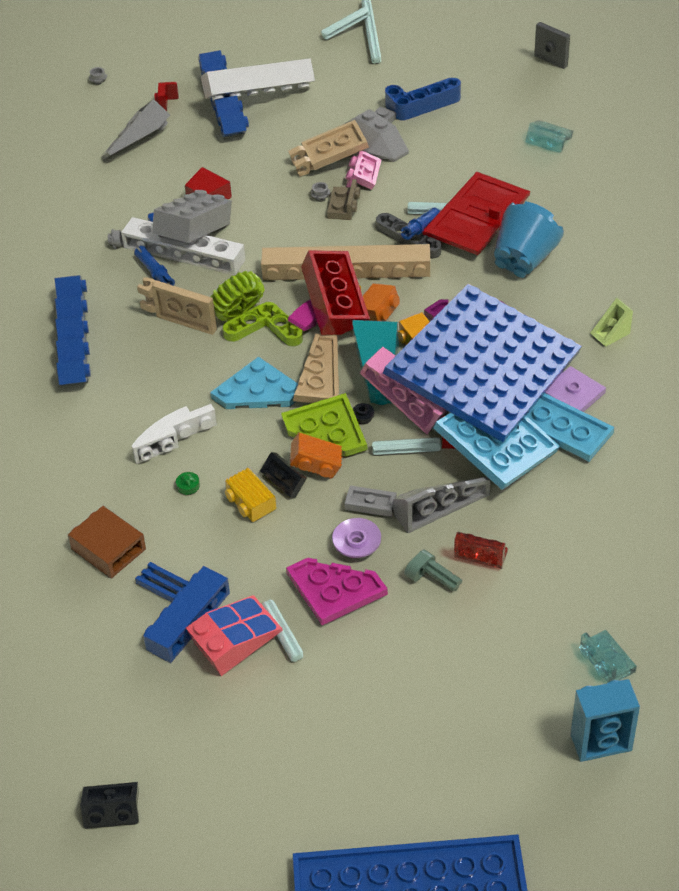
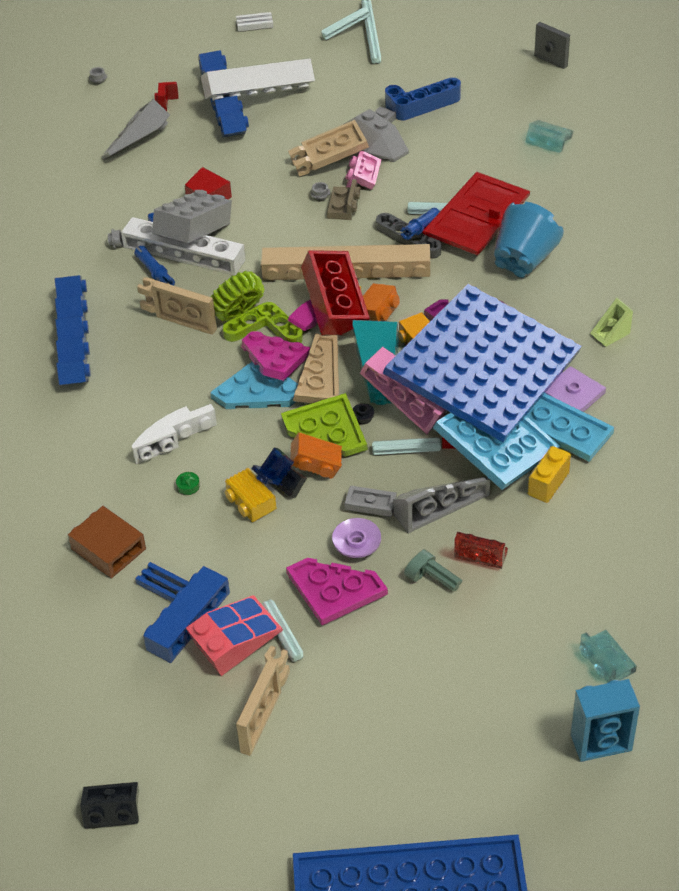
none -> white tile [236,12,273,31]
none -> tan tile [236,646,290,756]
none -> dark pink plate [241,331,310,381]
none -> clear blue bracket [251,447,294,485]
none -> yellow brick [528,446,571,503]

